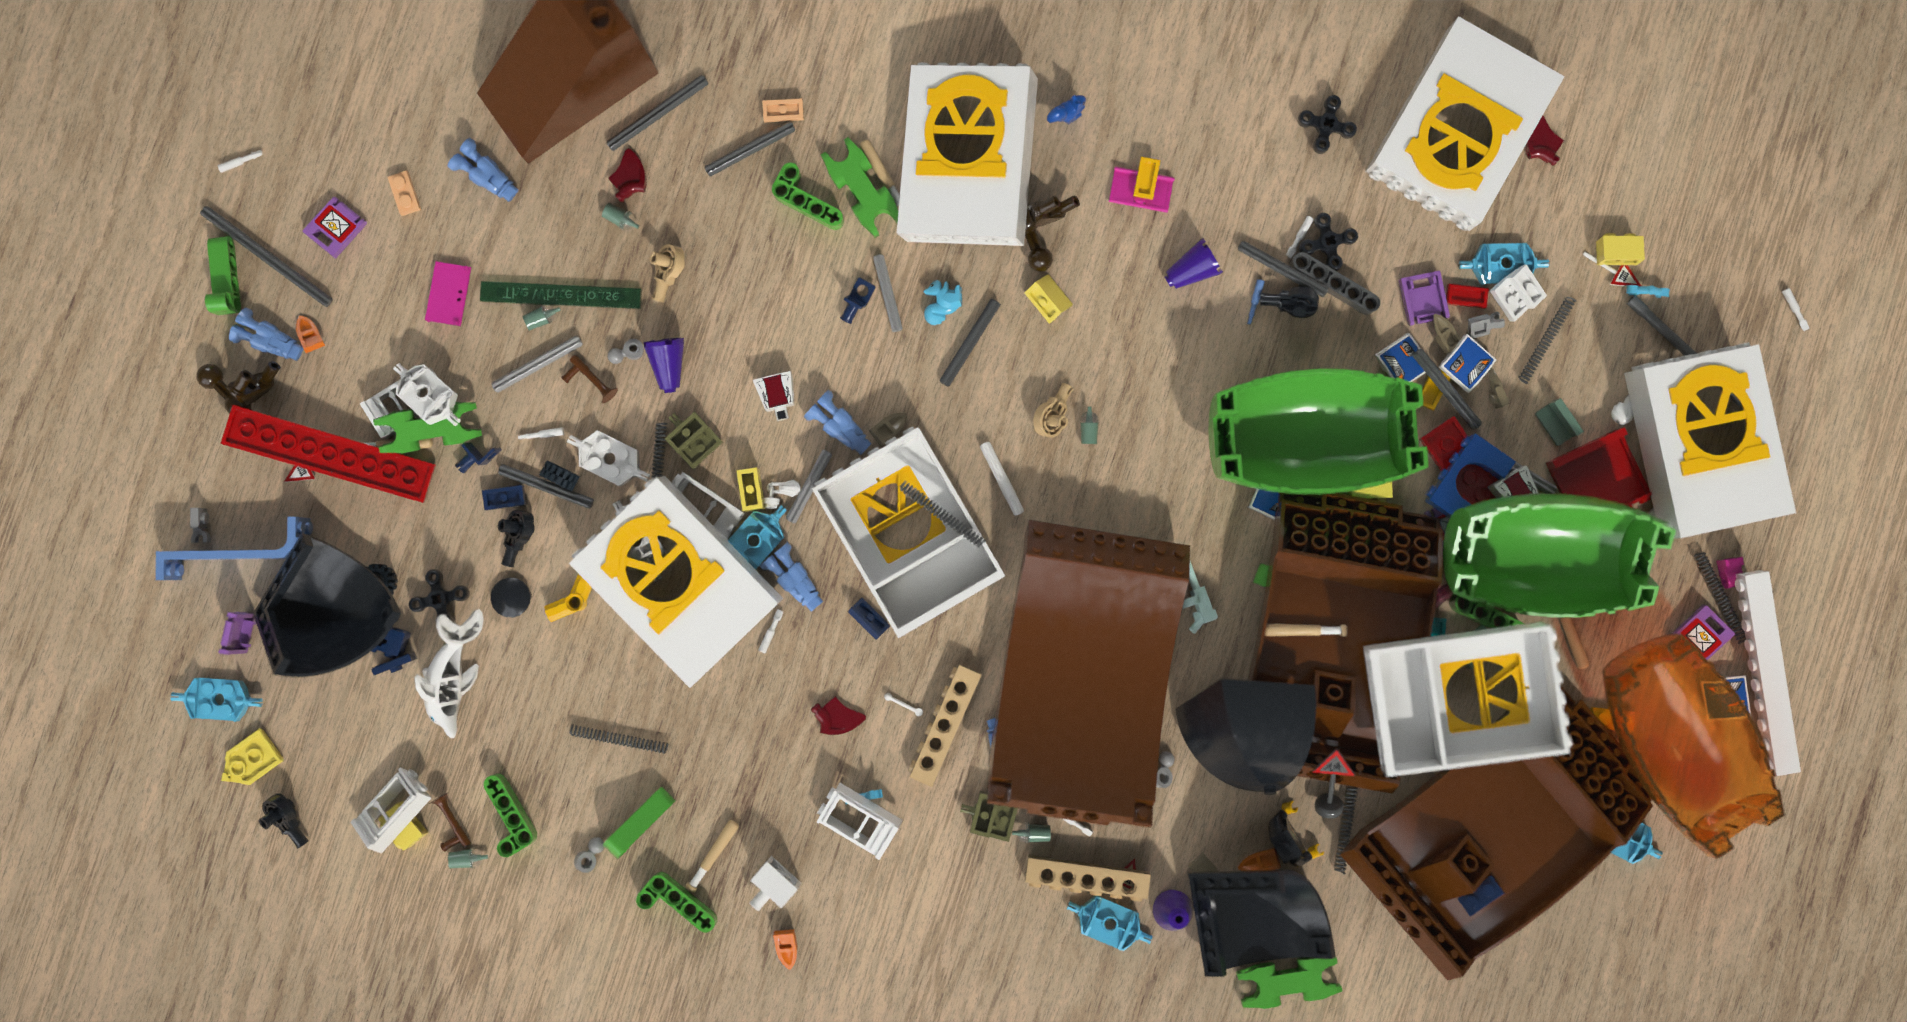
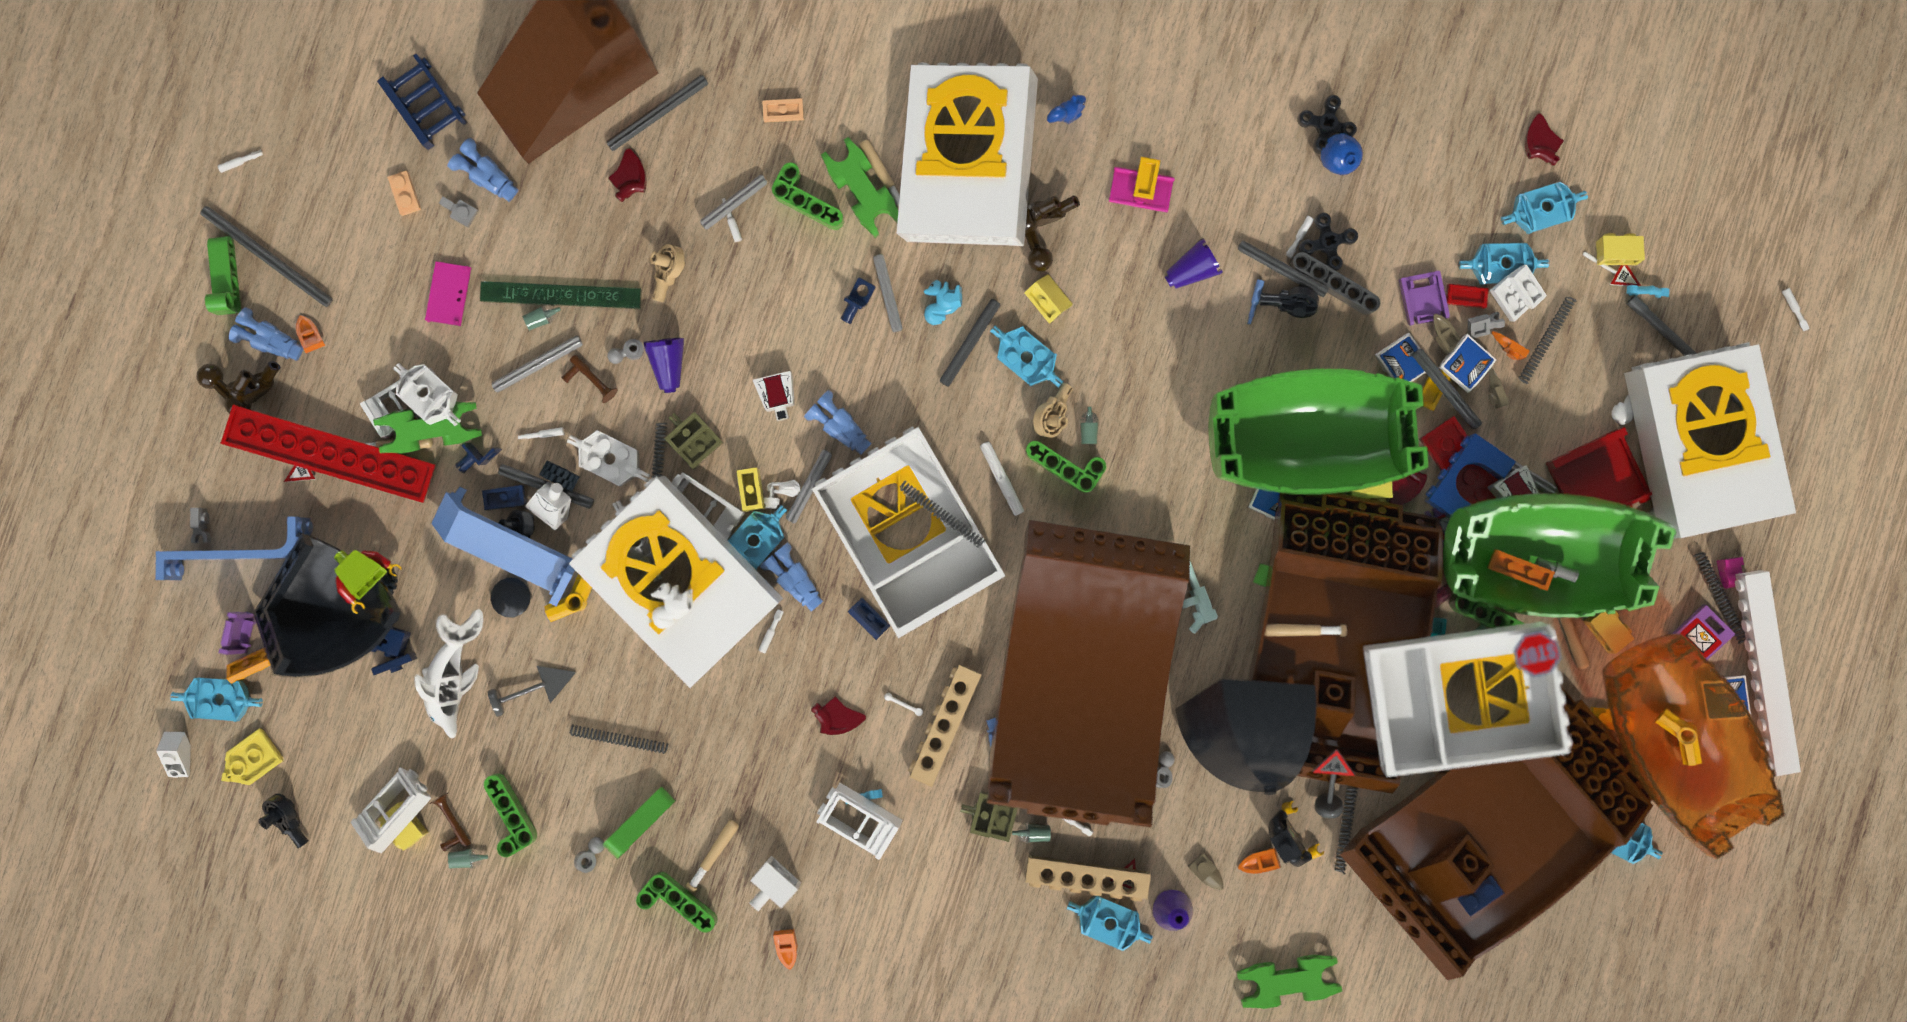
container [302,197,367,259] -> none
black gear [409,569,470,623] -> none
sand green piece [602,203,640,230] -> none
dark grey axle [705,121,795,176] -> none
dark tan plate [869,413,907,446] -> none
black panel [1188,870,1336,977] -> none
white panel [1365,16,1565,231] -> none
sand green panel [1535,398,1584,446] -> none
none -> white slope [156,732,191,778]
none -> light orange plate [227,648,270,684]
none -> lime torso [334,550,402,614]
none -> dark blue fence [377,54,467,150]
none -> medium blue panel [431,486,575,606]
none -> light grey plate [439,197,478,228]
none -> dark grey piece [487,666,576,717]
none -> white torso [525,482,571,530]
none -> white animal [651,582,693,629]
none -> light grey axle [700,175,767,230]
none -> white piece [722,198,742,242]
none -> medium azure plate [990,325,1063,388]
none -> bright green beam [1026,441,1106,493]
none -> blue cylinder [1321,133,1363,175]
none -> dark red arm [1389,471,1427,505]
none -> orange plate [1487,549,1555,591]
none -> orange plate [1492,331,1530,360]
none -> medium azure plate [1501,182,1588,234]
none -> piece [1513,631,1561,677]
none -> light grey pin [1535,557,1579,582]
none -> brick [1583,610,1634,654]
none -> yellow piece [1655,707,1702,766]

